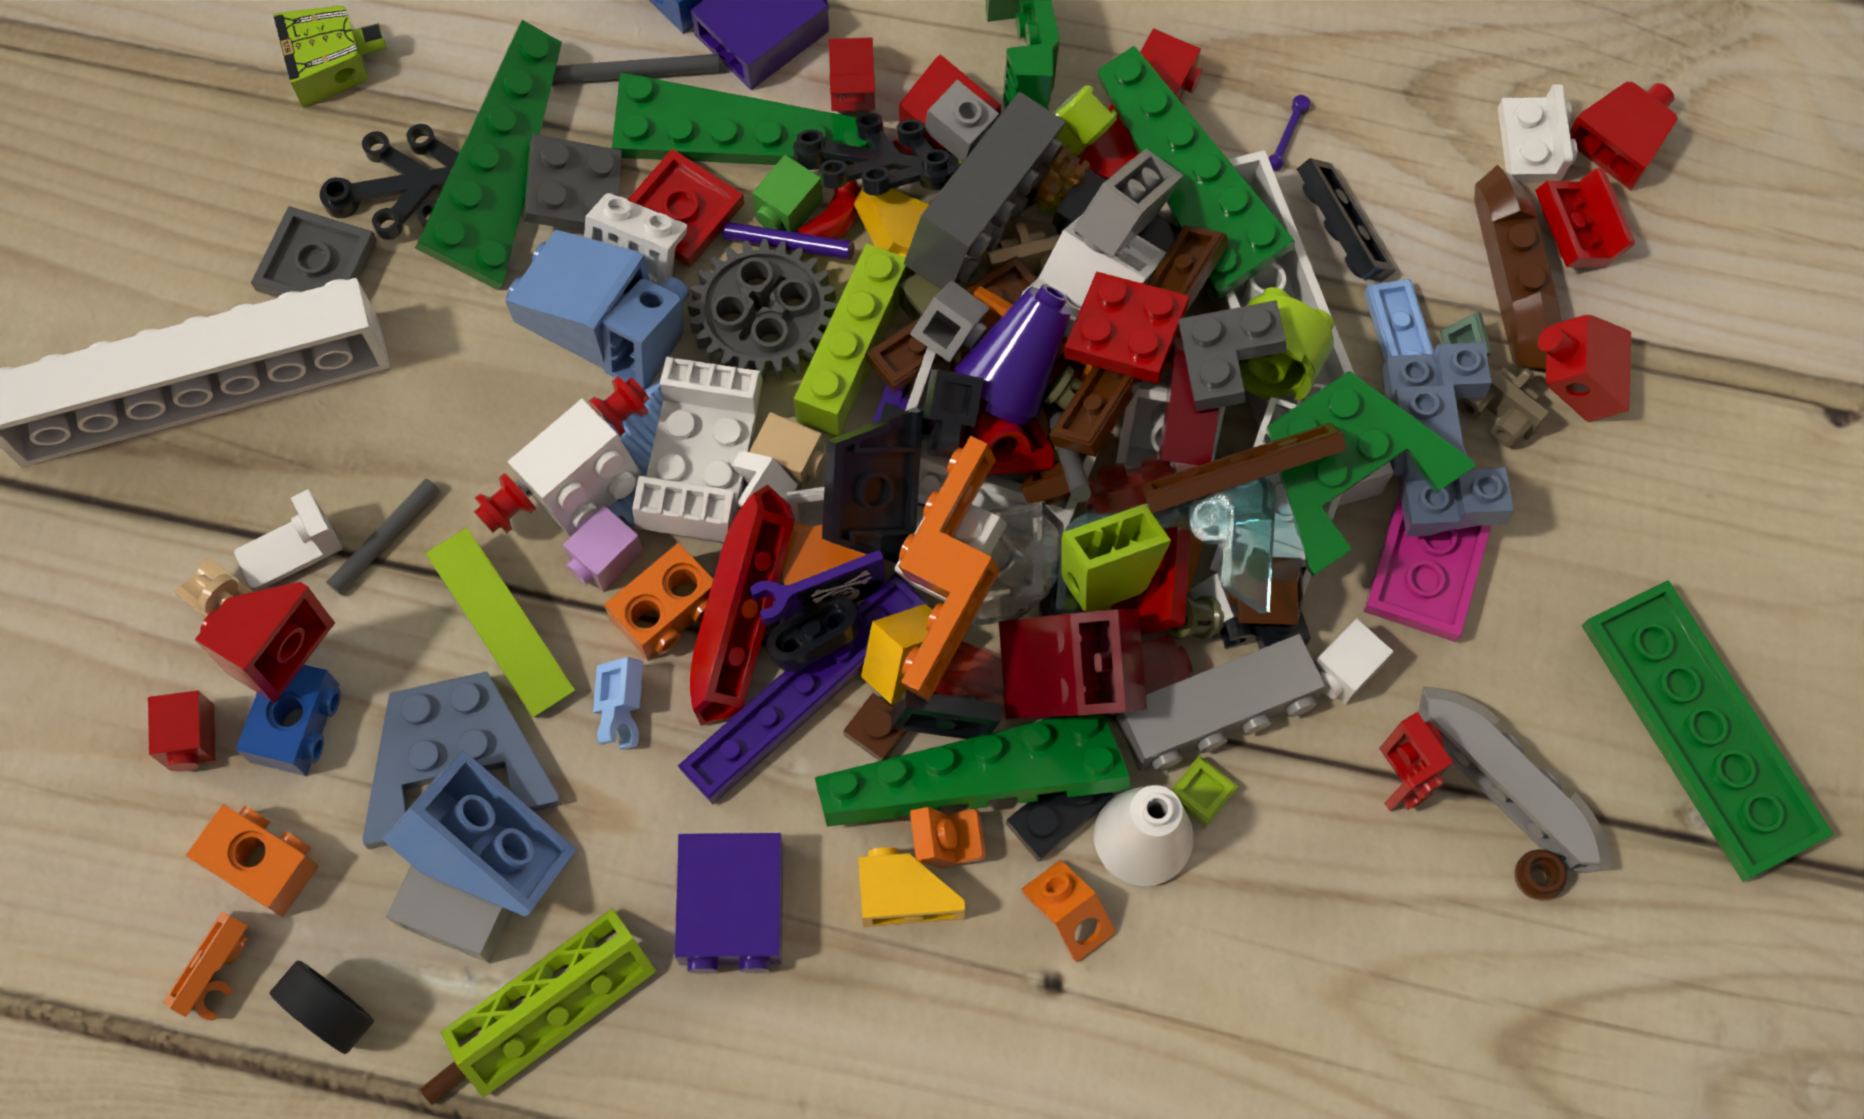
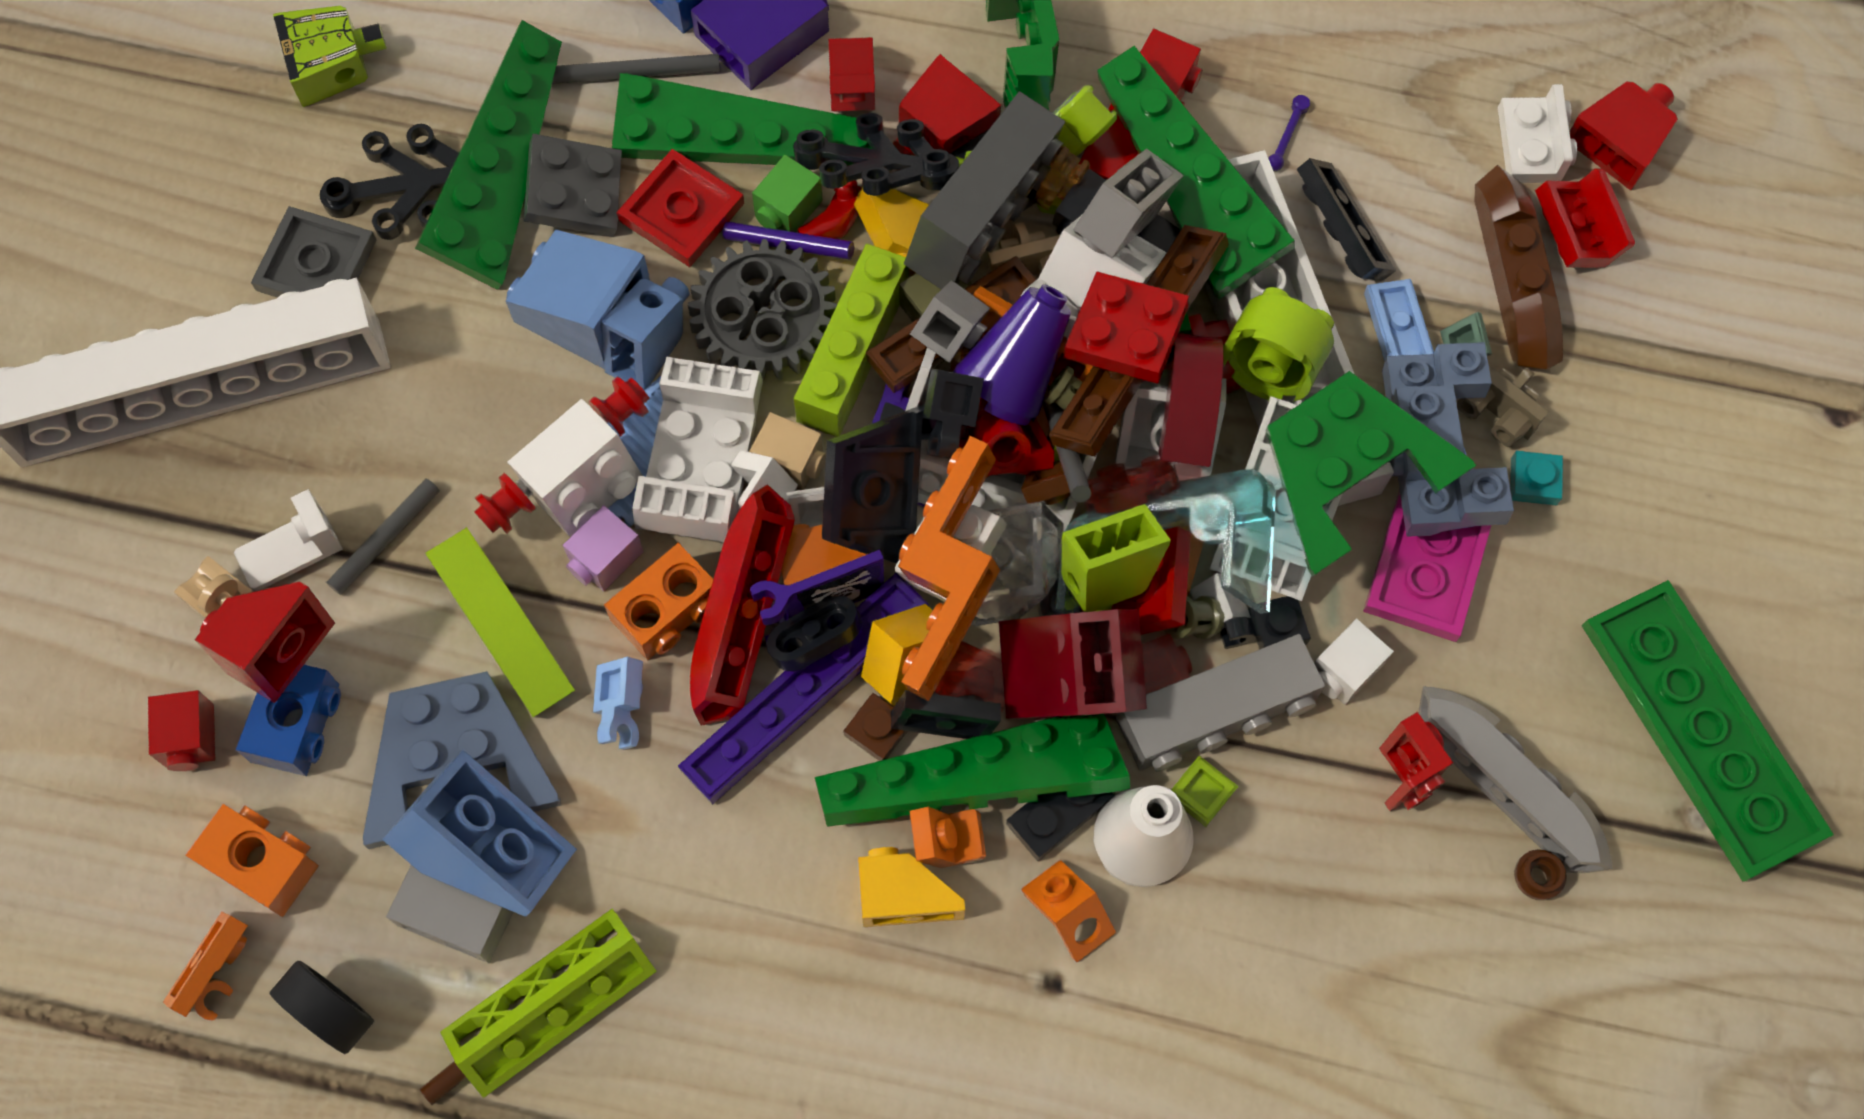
white bracket [584,193,687,286] -> none
dark purple brick [675,833,783,974] -> none
light grey brick [924,80,999,162] -> none
reddish brown tile [1141,423,1347,514] -> none
dark grey plate [1178,300,1286,412] -> none
reddish brown brick [1229,557,1304,625] -> none
red torso [1538,315,1631,422] -> none
none -> teal plate [1510,451,1563,506]

